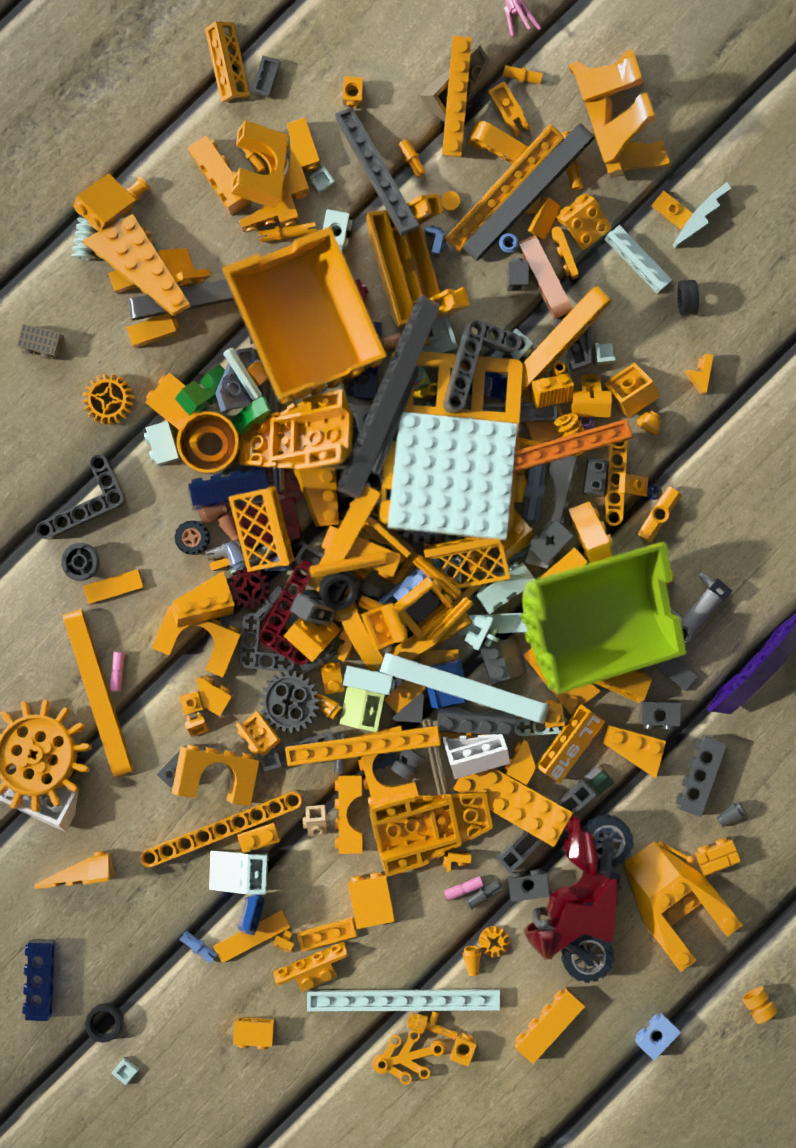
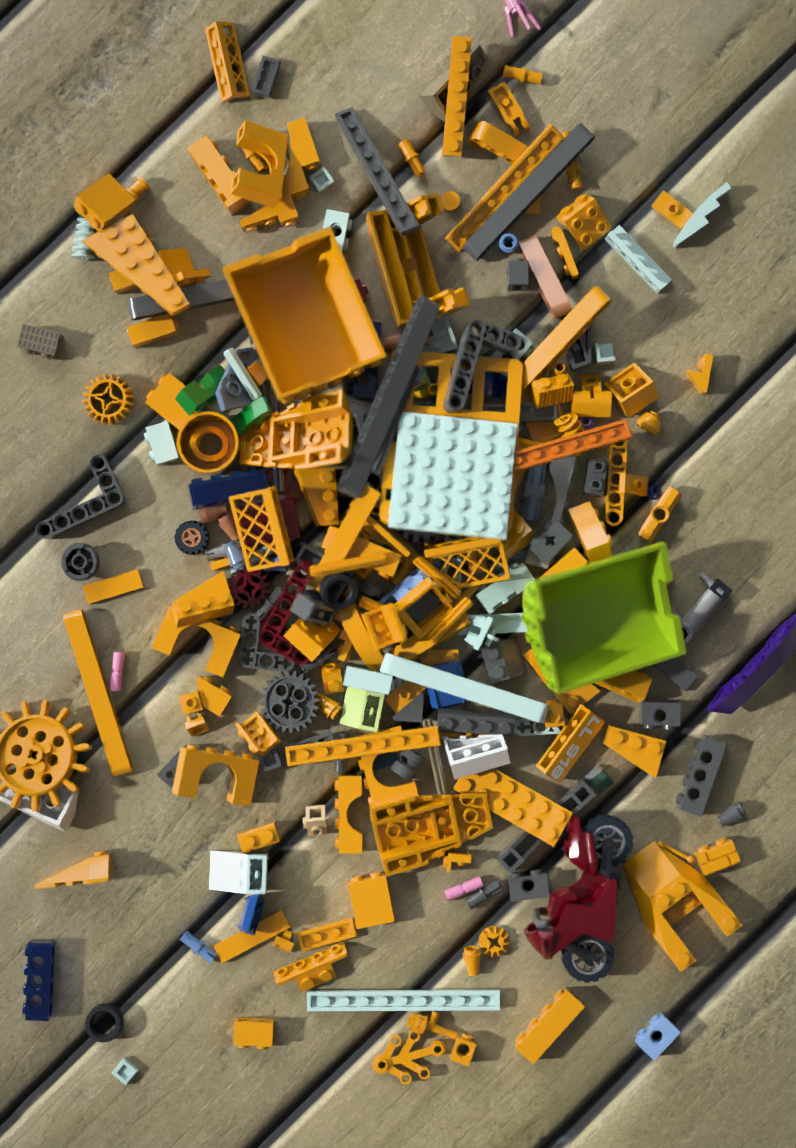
light orange beam [141,790,303,867] -> none
light orange pin [258,221,317,243] -> none
light orange brick [343,76,363,108] -> none
medium blue bracket [425,225,446,257] -> none
light orange slope [504,739,536,785] -> none
light orange cone [514,474,527,502] -> none
light orange tile [528,196,561,240] -> none
light orange animal [567,49,671,179] -> none
black tyre [677,280,699,315] -> none
light orange wheel [742,987,778,1024] -> none

